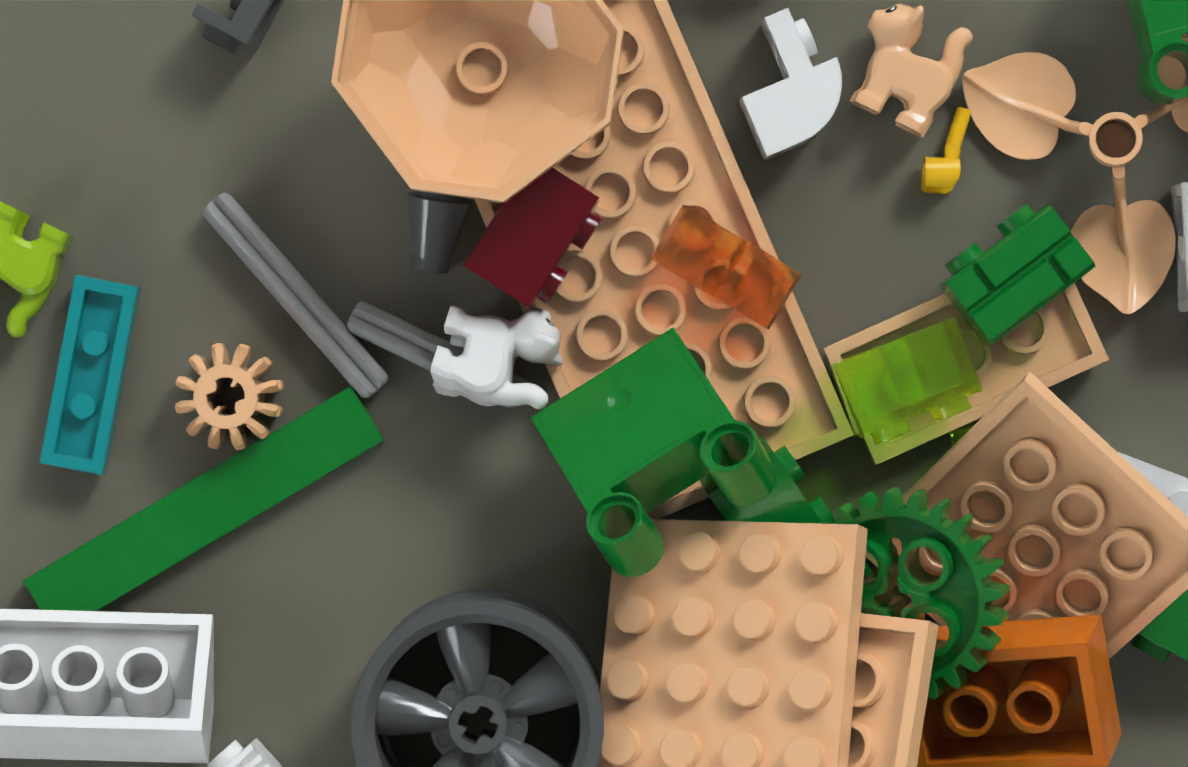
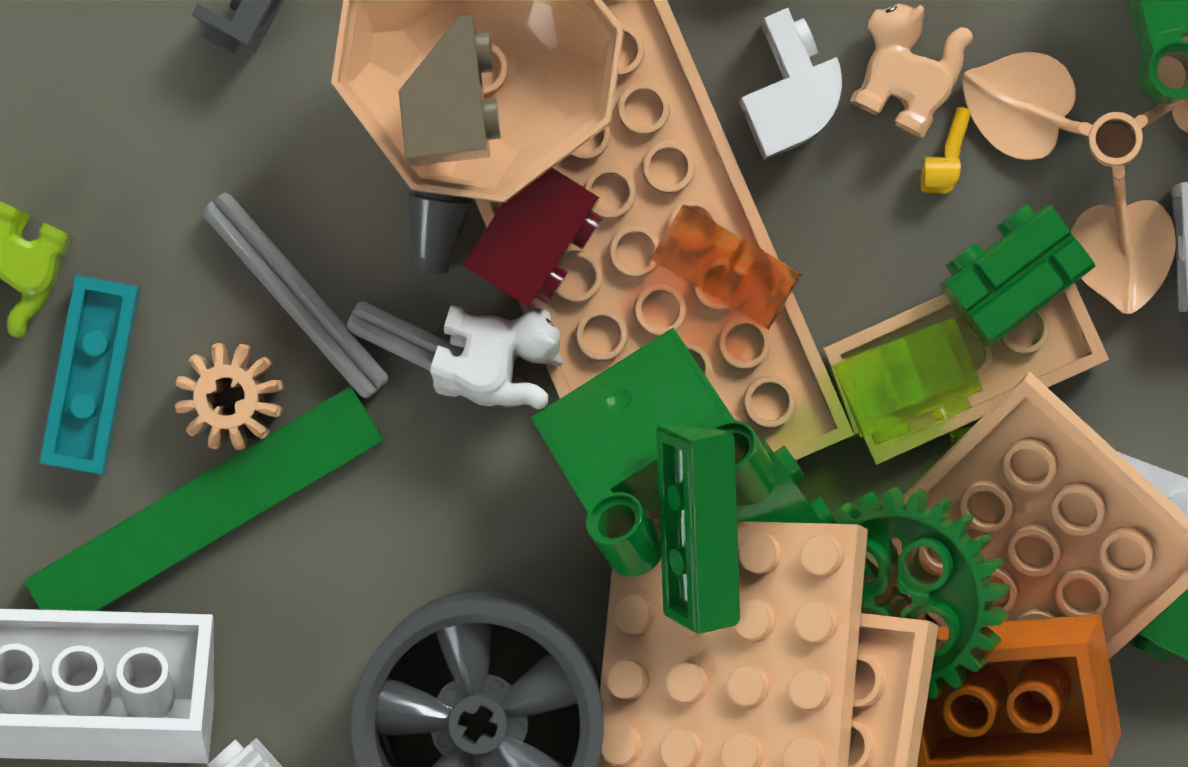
none -> dark tan slope [398,15,501,166]
none -> green slope [656,423,740,634]

